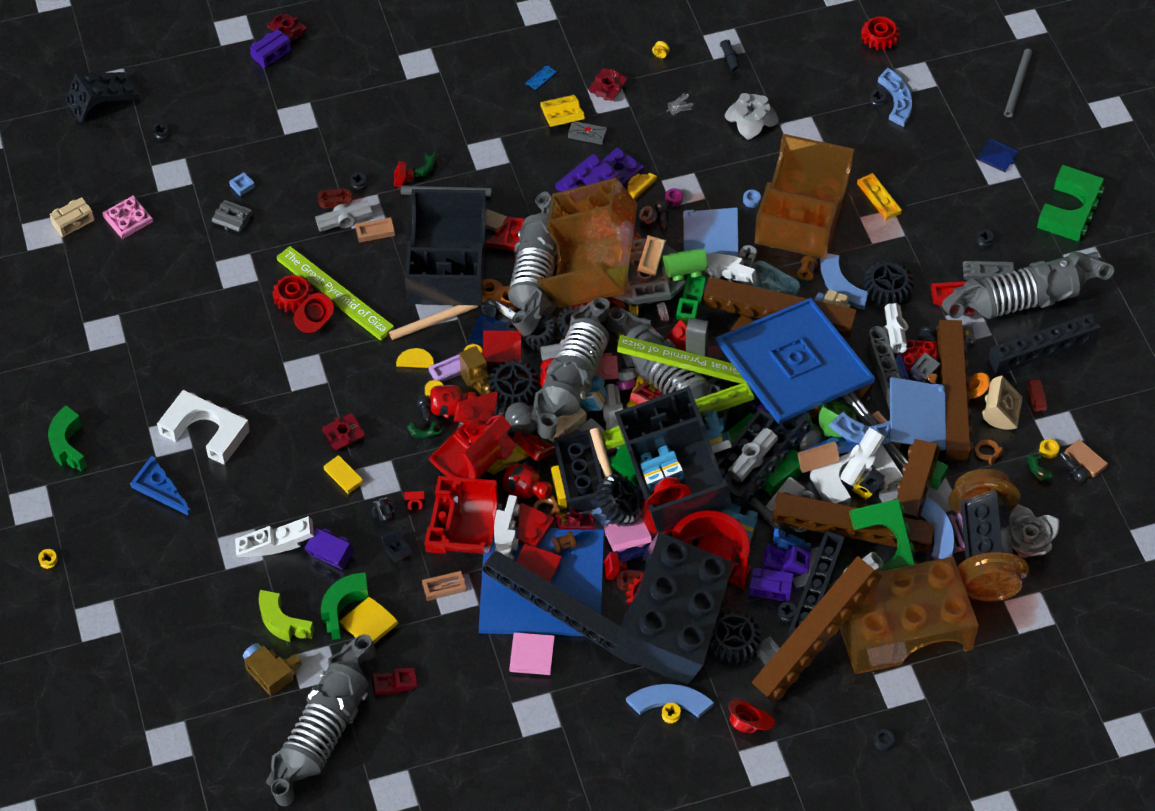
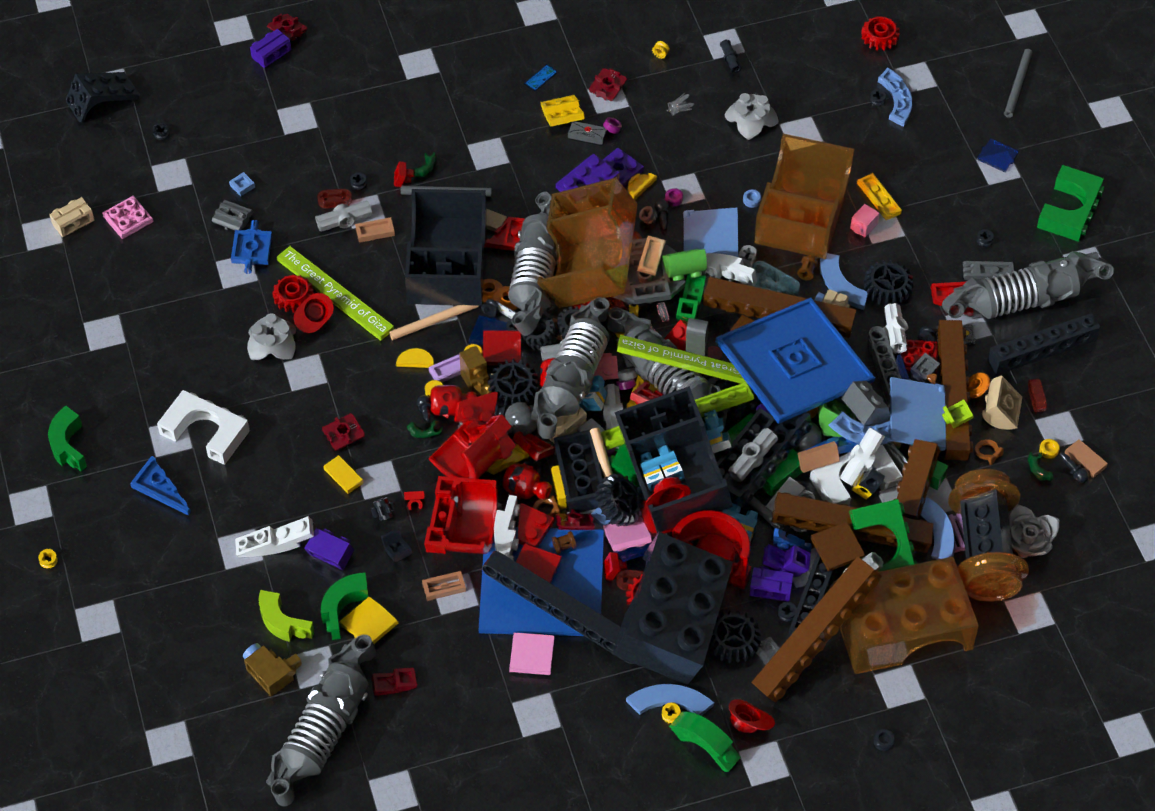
none -> blue plate [231,220,272,274]
none -> light grey brick [247,313,296,360]
none -> magenta tile [603,117,622,134]
none -> green arch [669,712,741,772]
none -> reddish brown tile [811,522,865,572]
none -> dark grey slope [842,381,890,425]
none -> bright pink brick [850,204,879,237]
none -> lime bracket [942,400,974,429]

